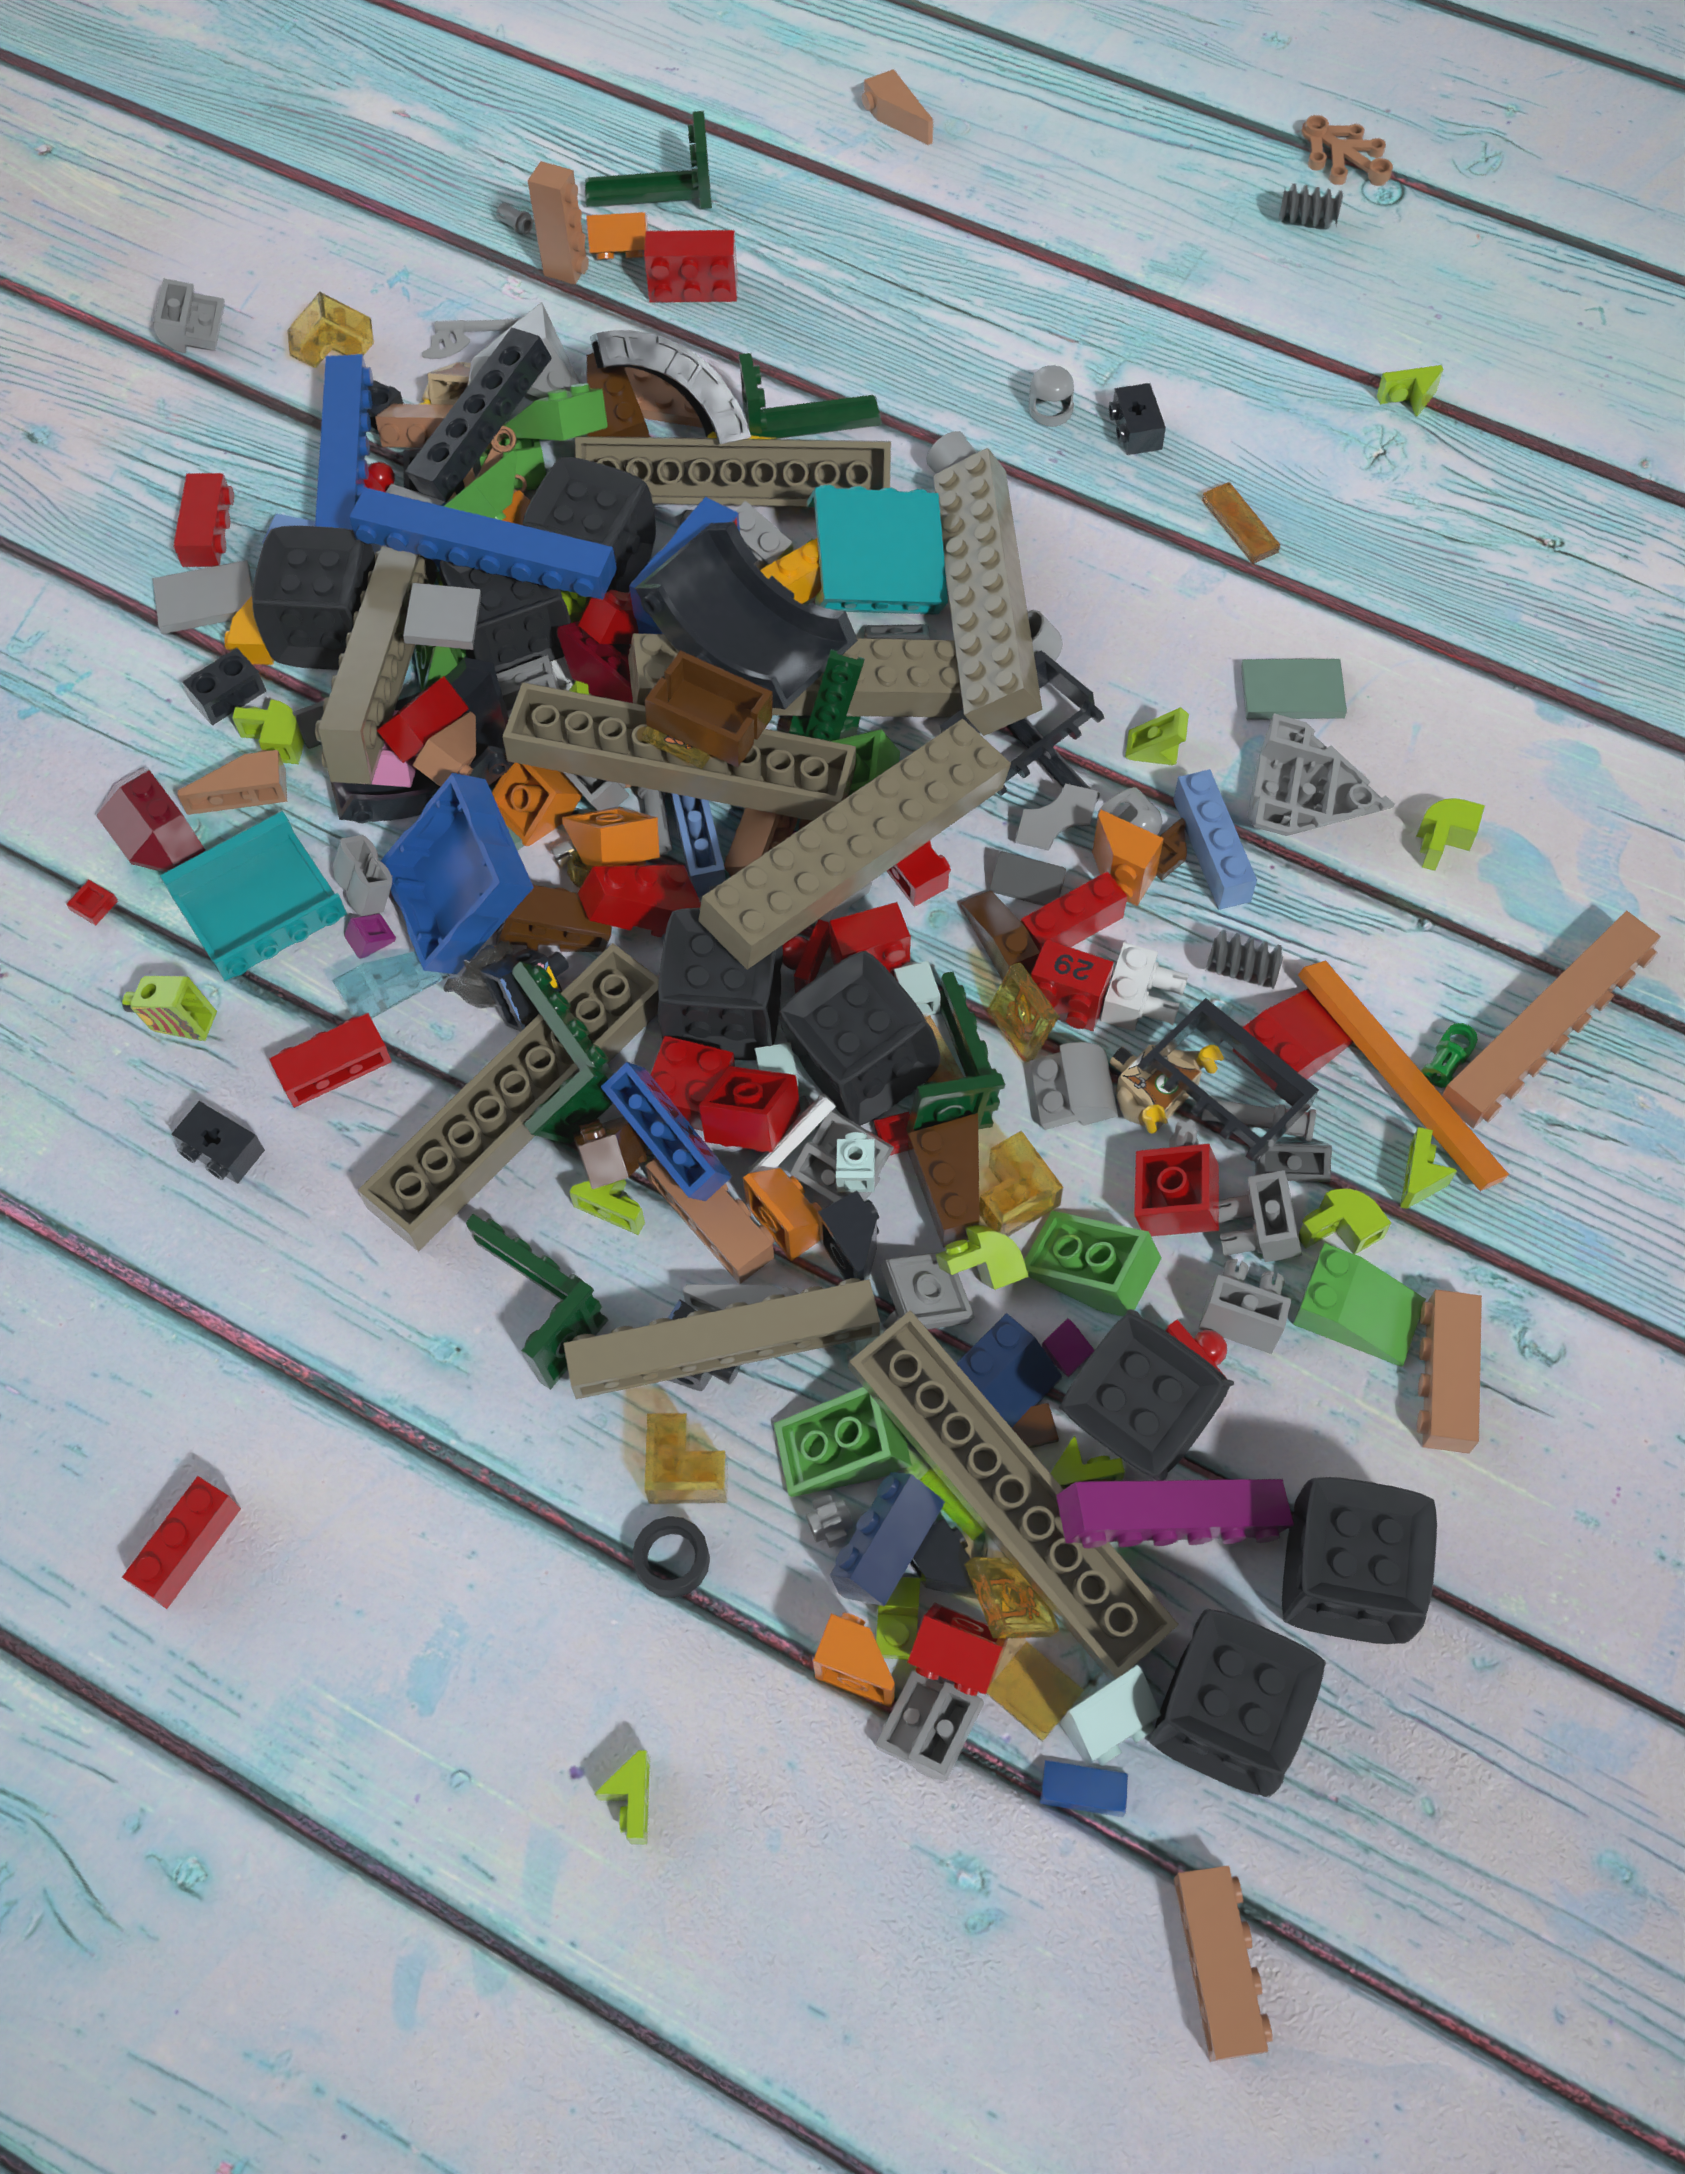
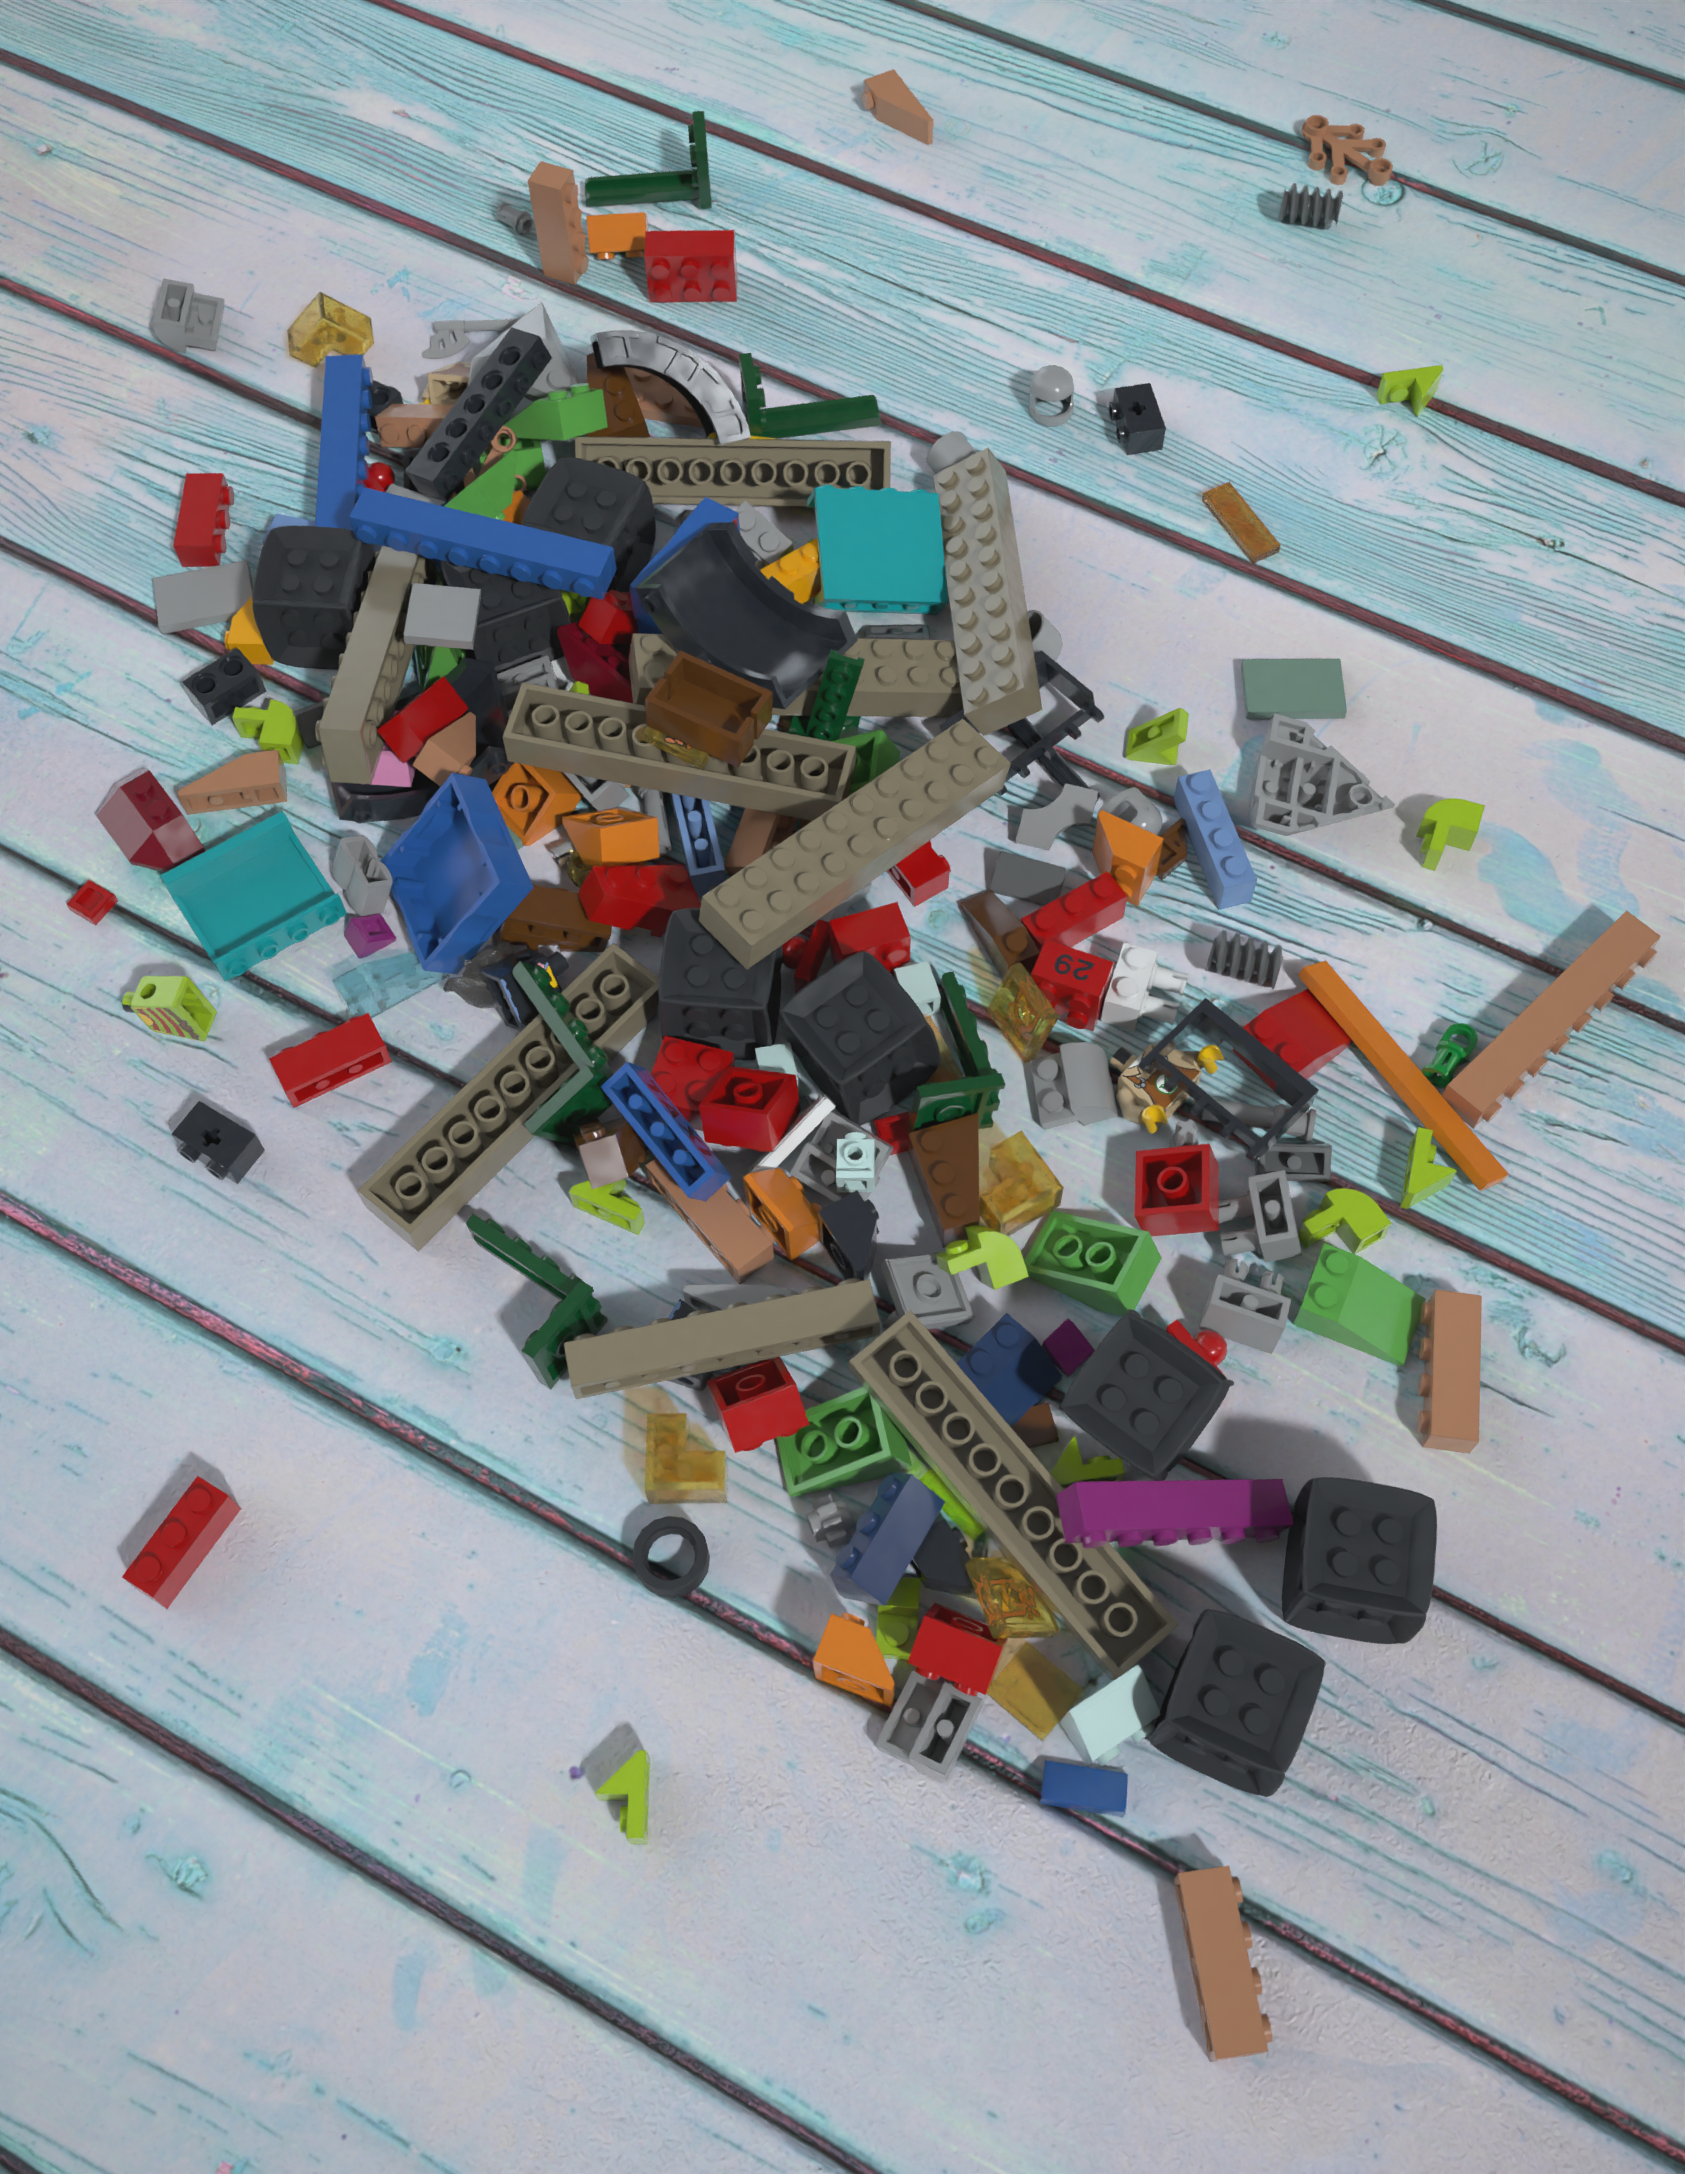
none -> red brick [706,1357,809,1453]

